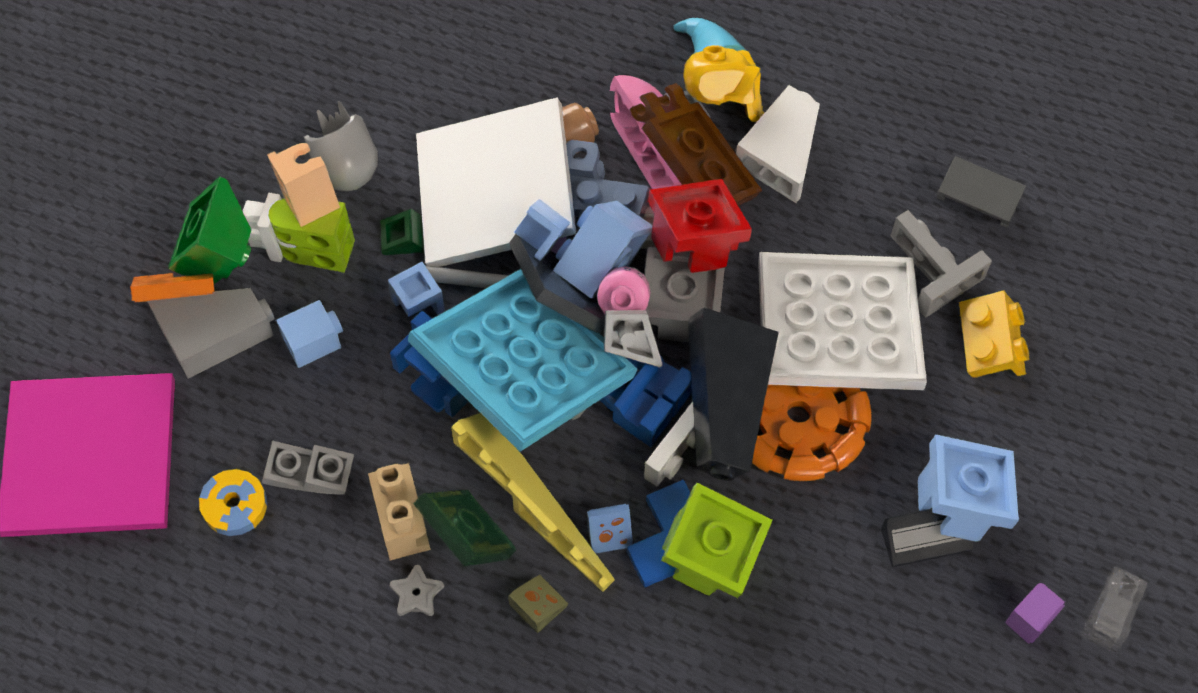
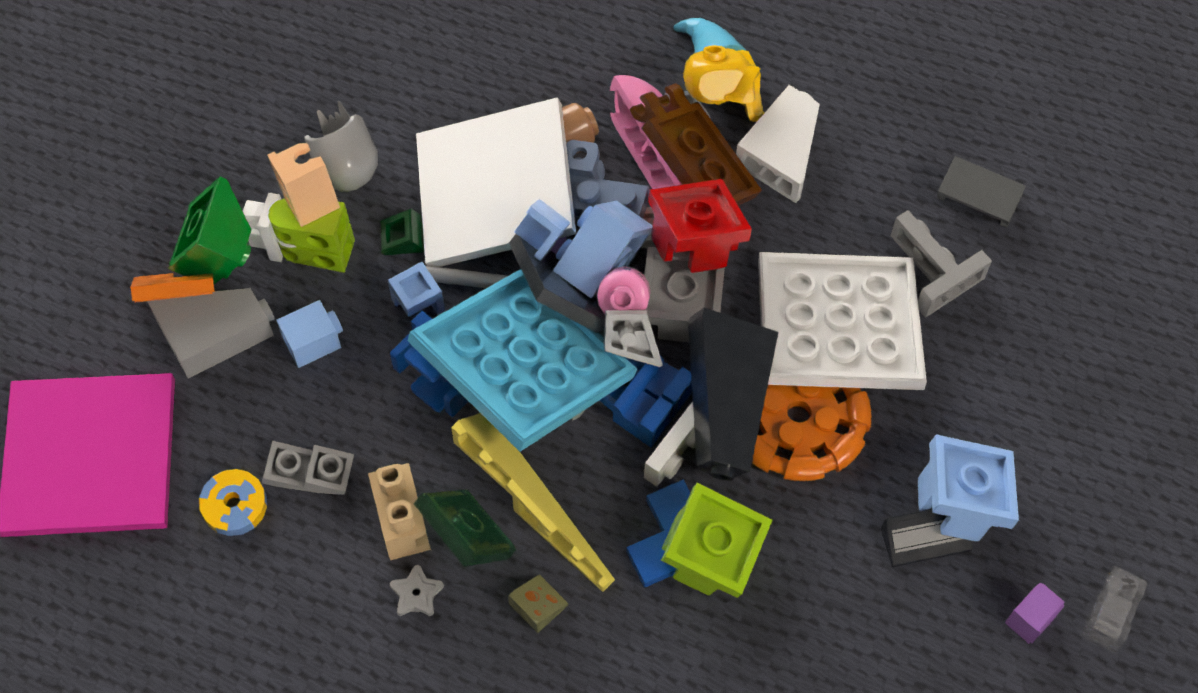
medium blue slope [587,504,633,553] -> none
yellow bracket [959,290,1029,377] -> none

